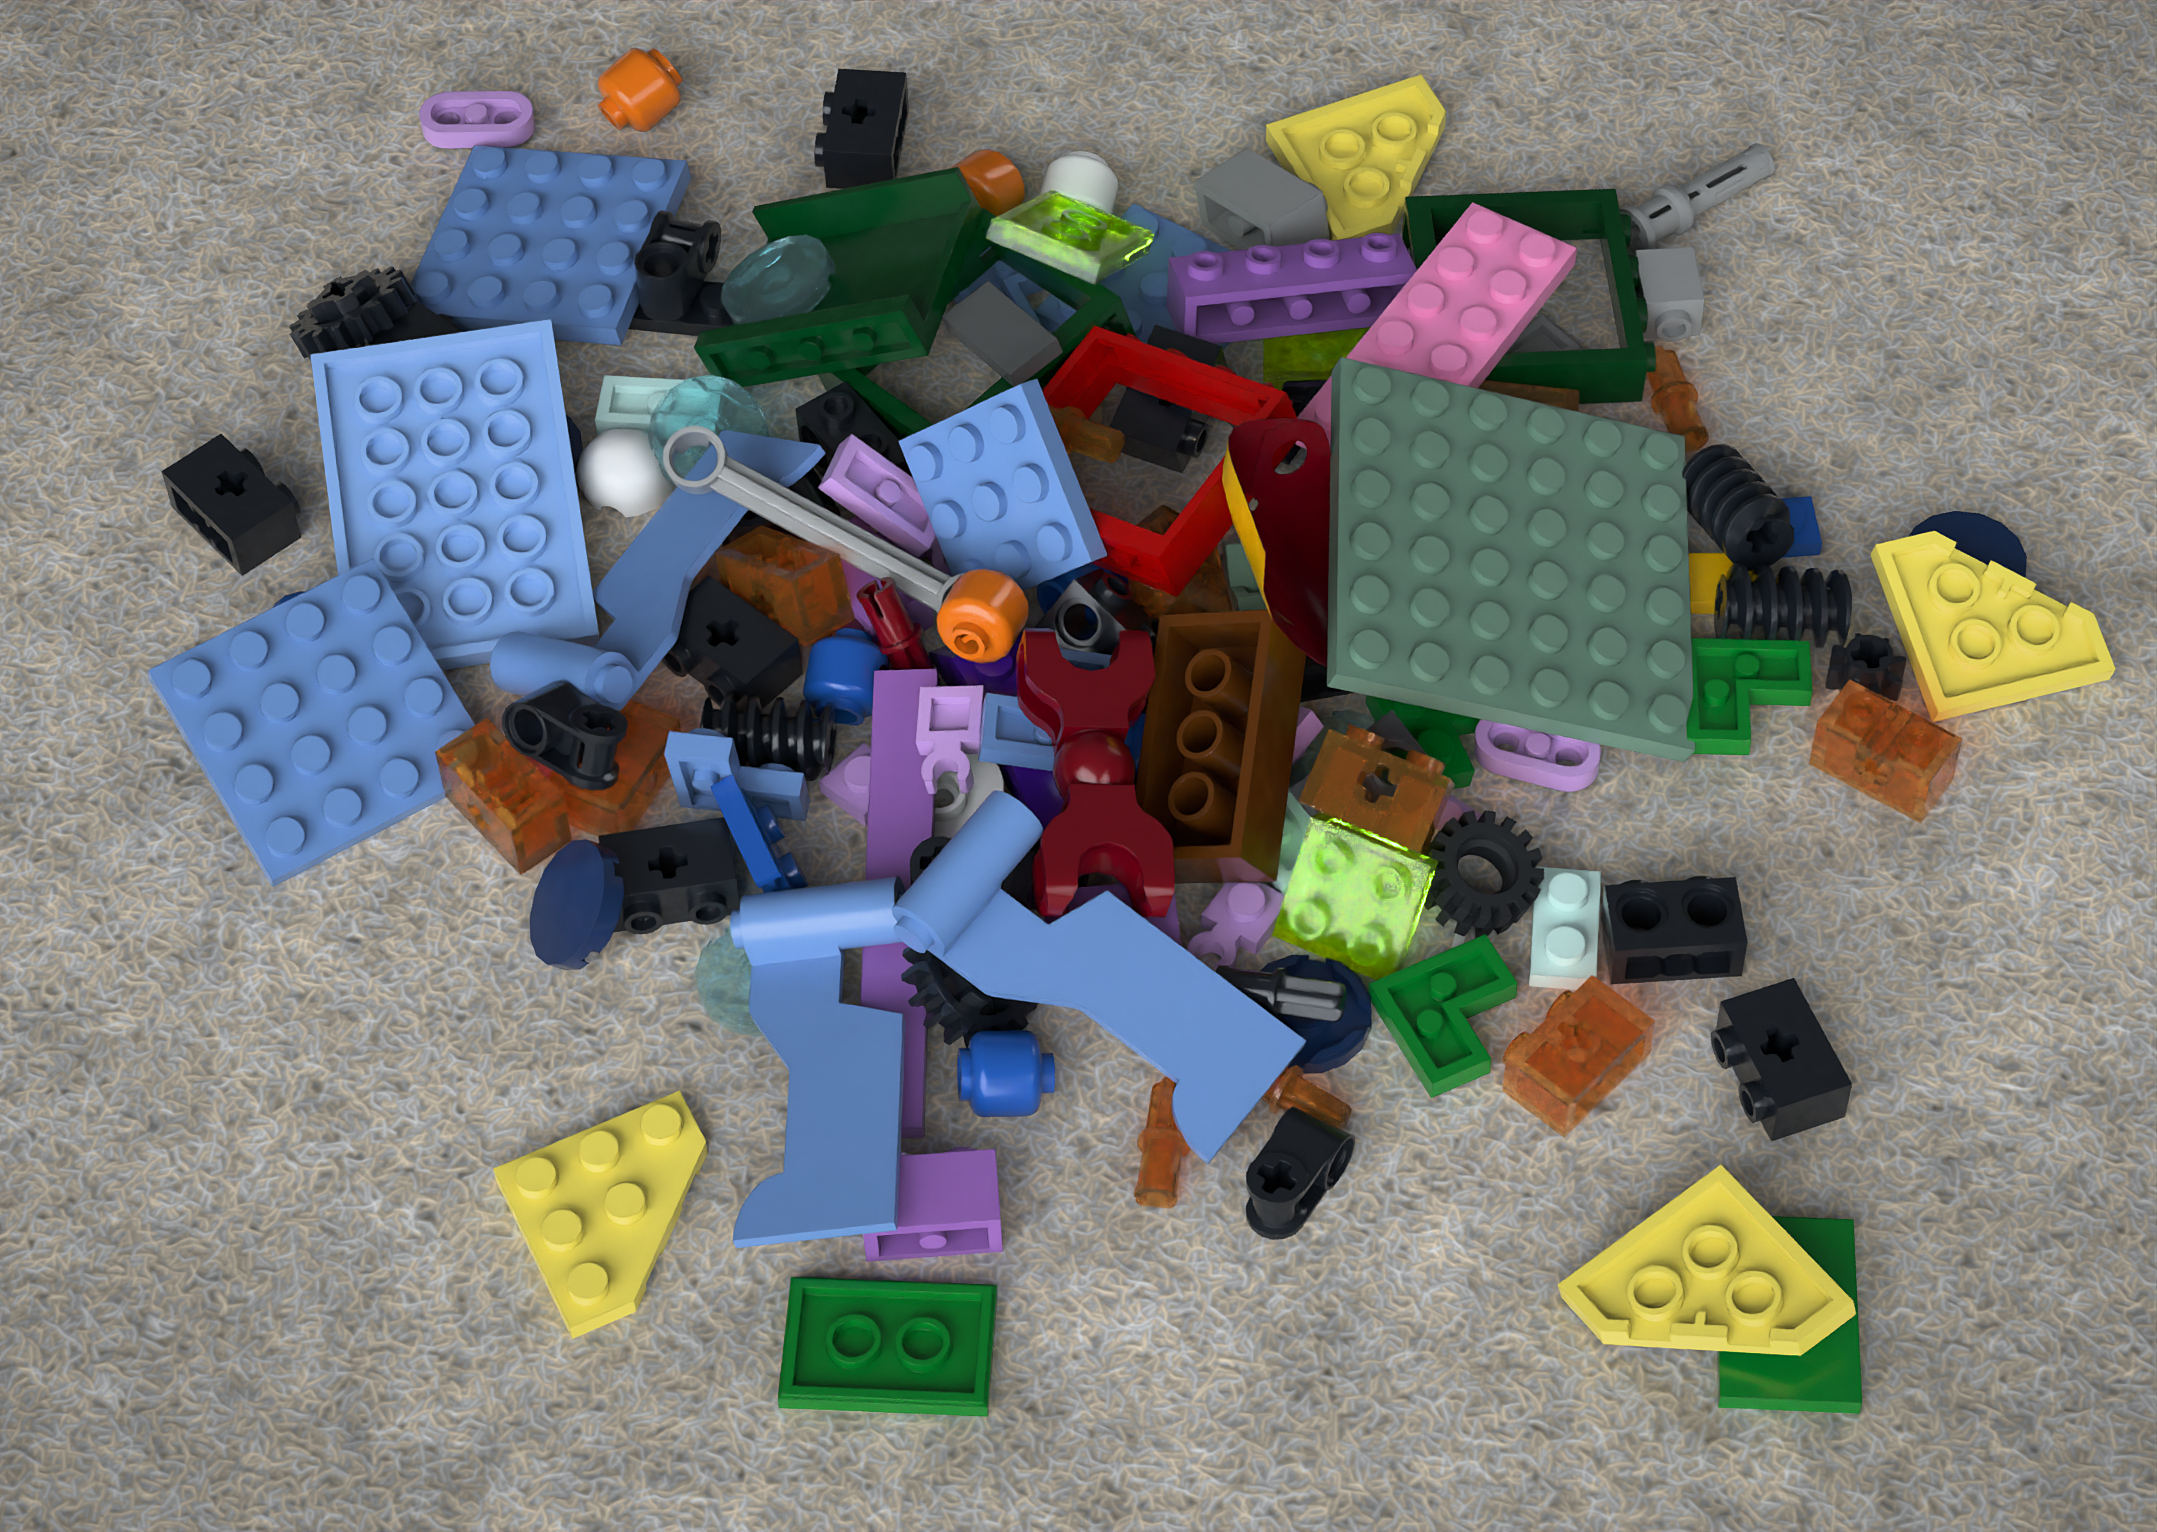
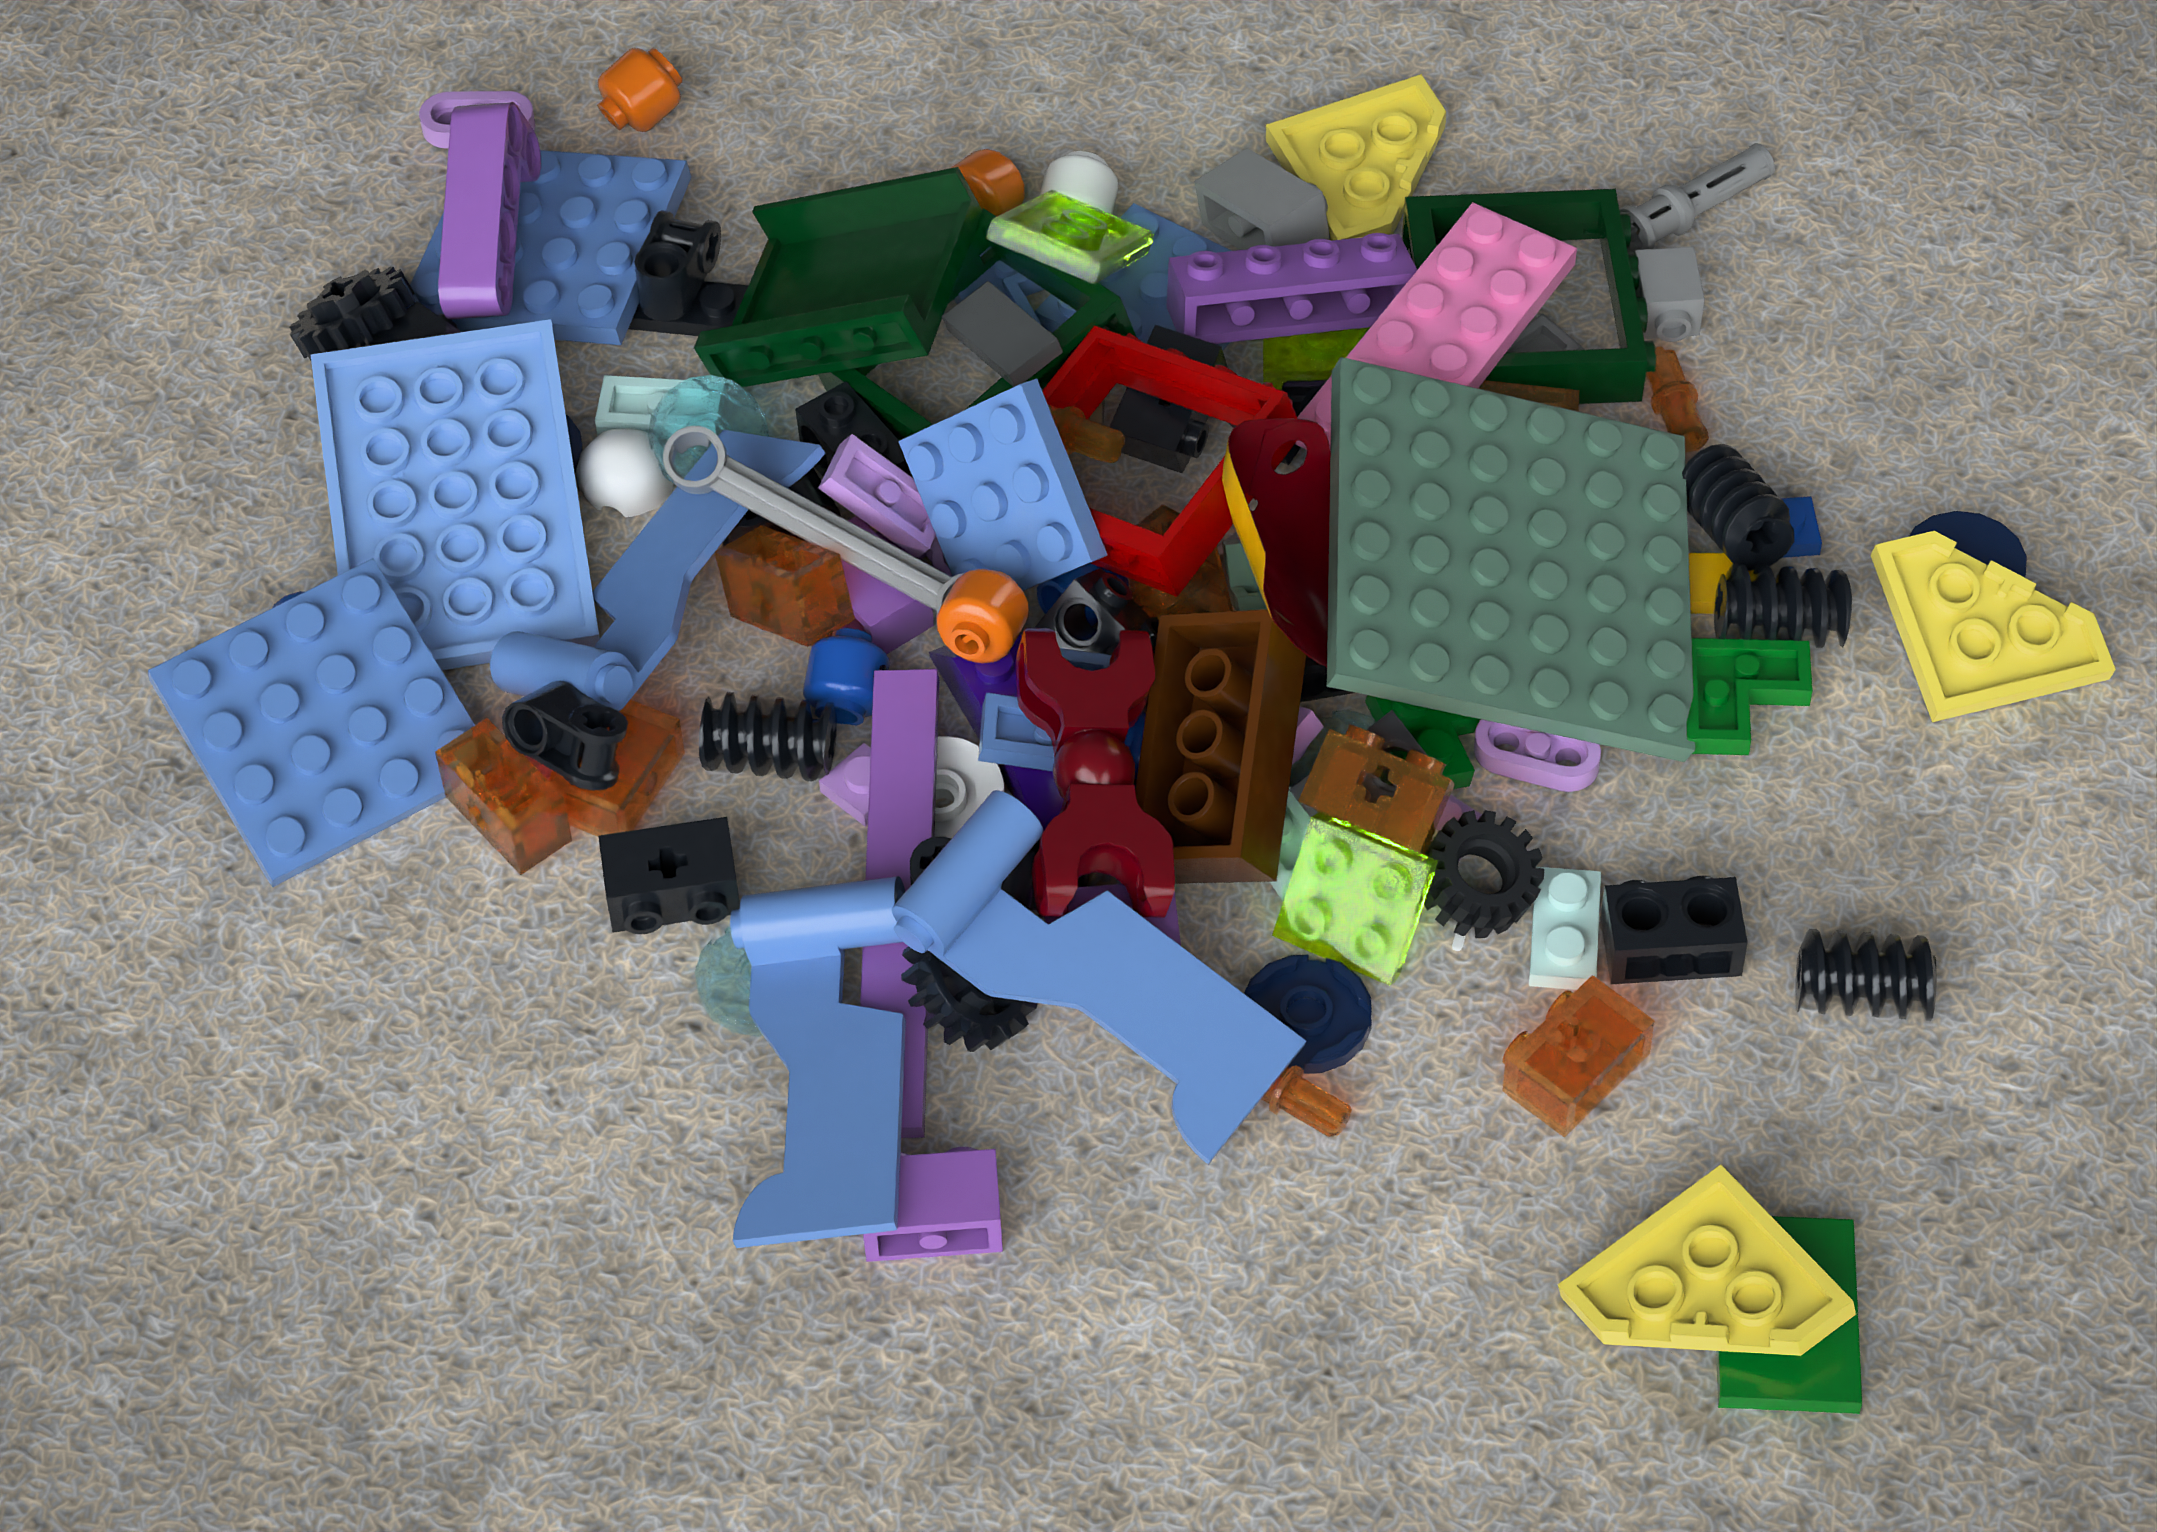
black brick [161,434,301,576] -> none
light yellow plate [493,1090,708,1339] -> none
dark blue tile [530,839,624,970] -> none
black brick [662,575,803,712] -> none
medium blue plate [664,728,810,821] -> none
blue plate [710,774,809,893] -> none
clear light blue tile [721,235,836,325] -> none
green tile [778,1277,998,1417] -> none
black brick [814,69,909,189] -> none
dark red axle [856,577,940,687] -> none
lavender plate [916,685,986,794] -> none
blue head [957,1030,1055,1117] -> none
clear orange axle [1134,1077,1190,1209] -> none
lavender plate [1187,882,1291,971] -> none
black axle [1215,965,1347,1023] -> none
black piece [1246,1106,1355,1240] -> none
green plate [1368,934,1518,1098] -> none
black brick [1711,978,1852,1141] -> none
clear orange brick [1809,680,1962,824] -> none
black gear [1825,633,1906,713] -> none
none -> medium lavender beam [438,102,541,319]
none -> black piece [1795,929,1937,1021]

